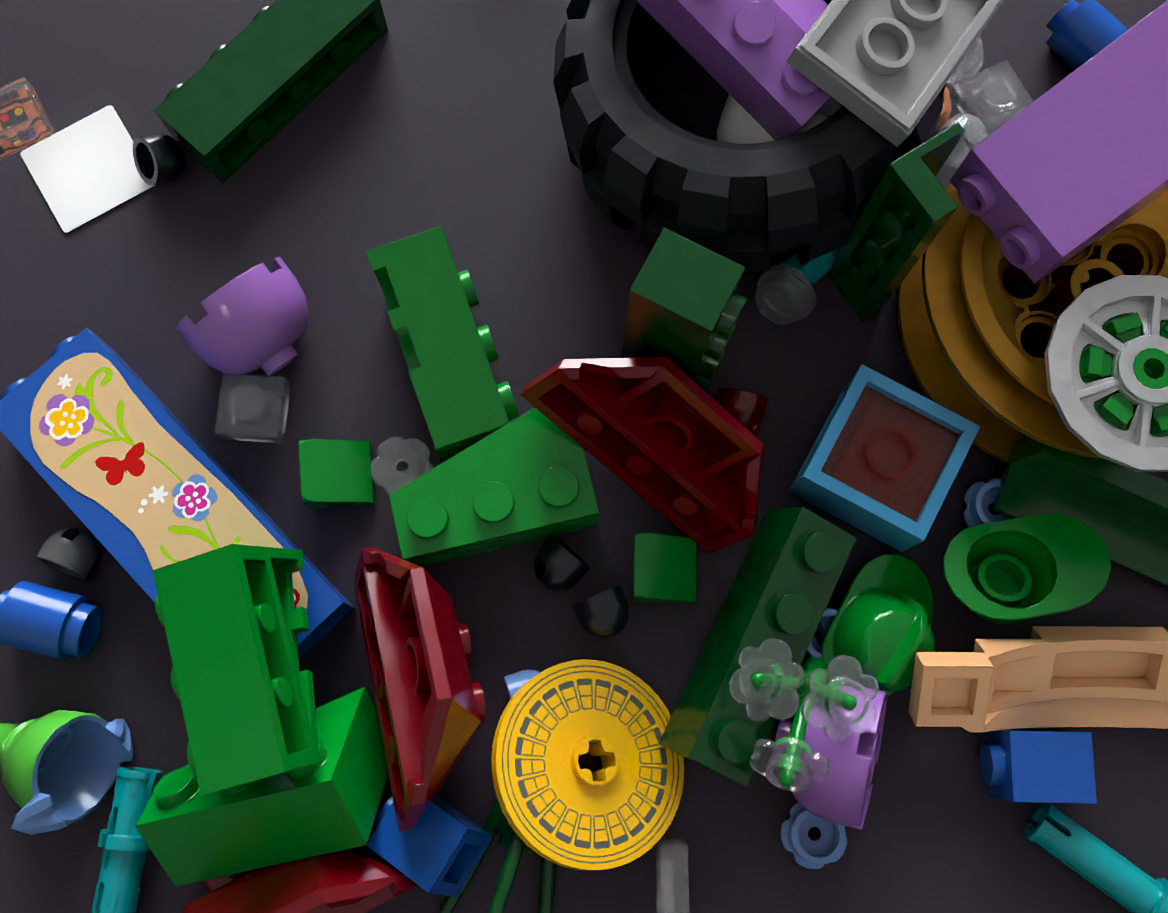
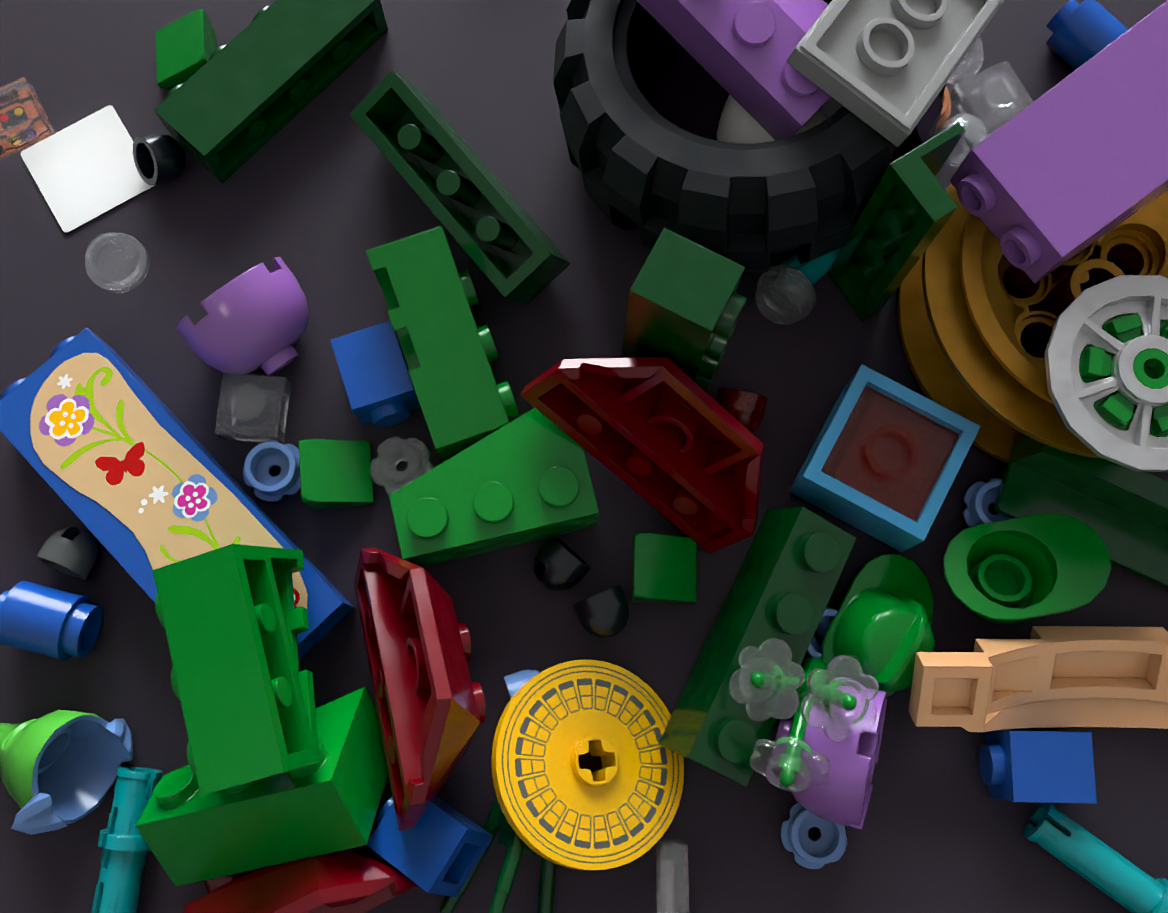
none -> clear plate [85,232,150,293]
none -> green slope [155,9,216,88]
none -> medium blue plate [243,440,301,502]
none -> blue brick [330,321,421,428]
none -> dark green brick [350,69,571,304]

